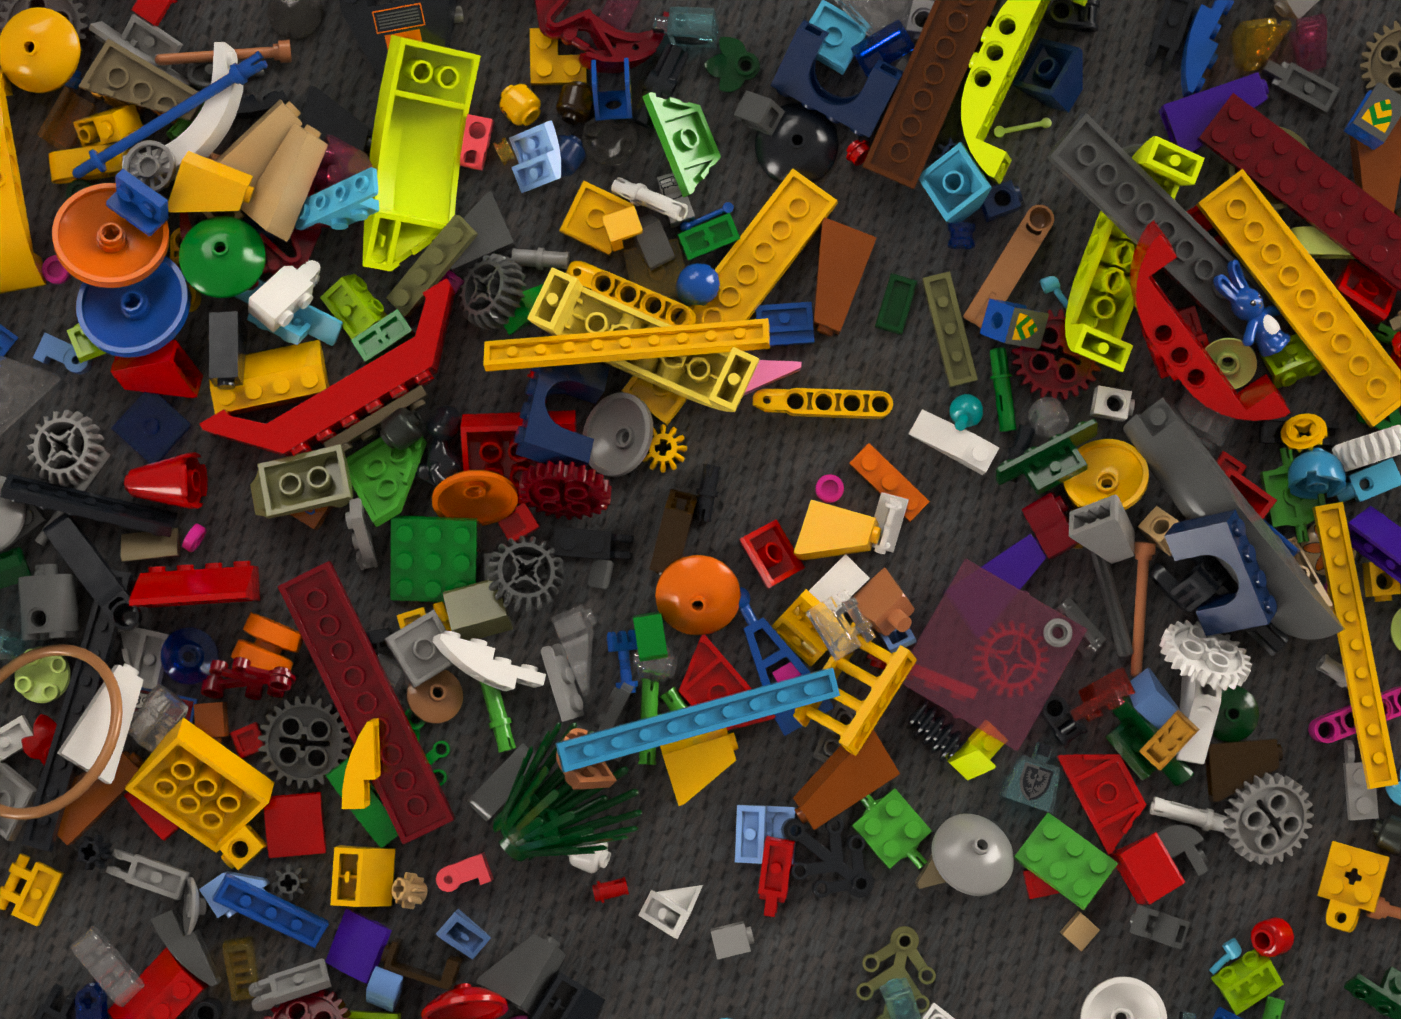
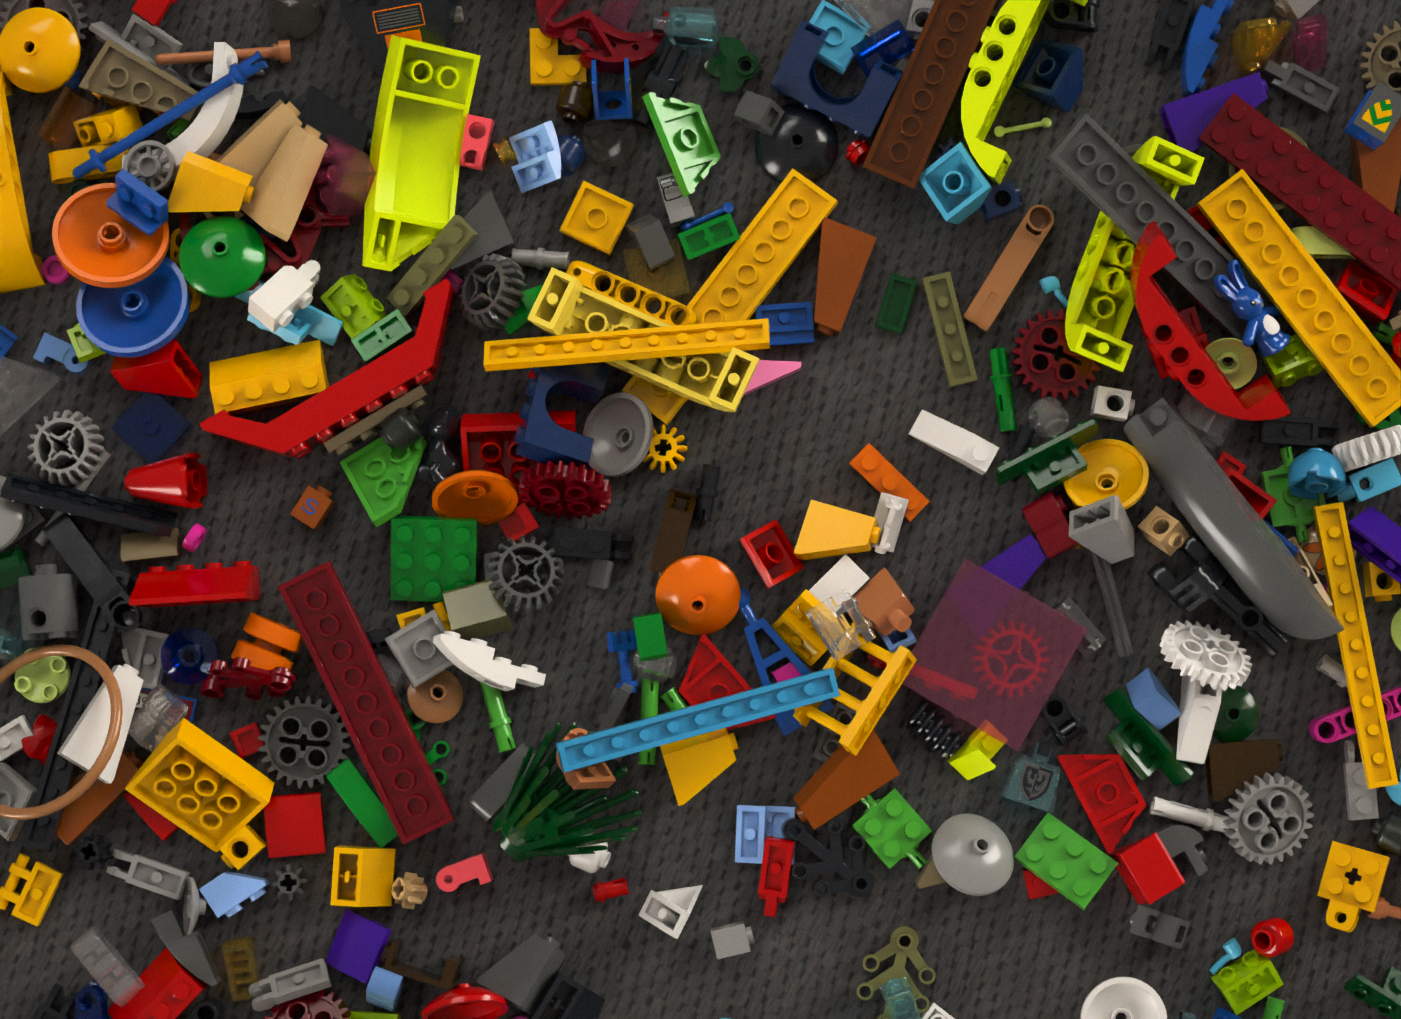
dark orange brick [194,702,229,742] -> none
black slope [209,311,248,390] -> none
blue tile [212,873,329,948] -> none
olive slope [250,444,353,519] -> none
medium azure bracket [295,167,379,230] -> none
yellow slope [342,718,381,809] -> none
light grey hinge [345,498,378,570] -> none
medium blue slope [436,909,491,960] -> none
yellow head [499,84,541,126] -> none
light grey hinge [541,643,584,722] -> none
clear slope [551,604,597,697] -> none
yellow panel [602,206,643,252] -> none
white pin [611,177,688,221] -> none
blue hair [675,263,720,306] -> none
yellow piece [753,388,893,419] -> none
dark pink tile [815,474,844,503] -> none
clear blue wheel [947,222,976,249] -> none
teal piece [949,394,983,431] -> none
piece [980,298,1049,349] -> none
light grey plate [1043,618,1072,647] -> none
tan slope [1060,911,1100,952] -> none
clear red bracket [1070,668,1136,722] -> none
nougat piece [1131,542,1156,677] -> none
pearl gold plate [1139,710,1200,771] -> none
dark blue arch [1164,509,1277,636] -> none
yellow gear [1281,414,1327,453] -> none

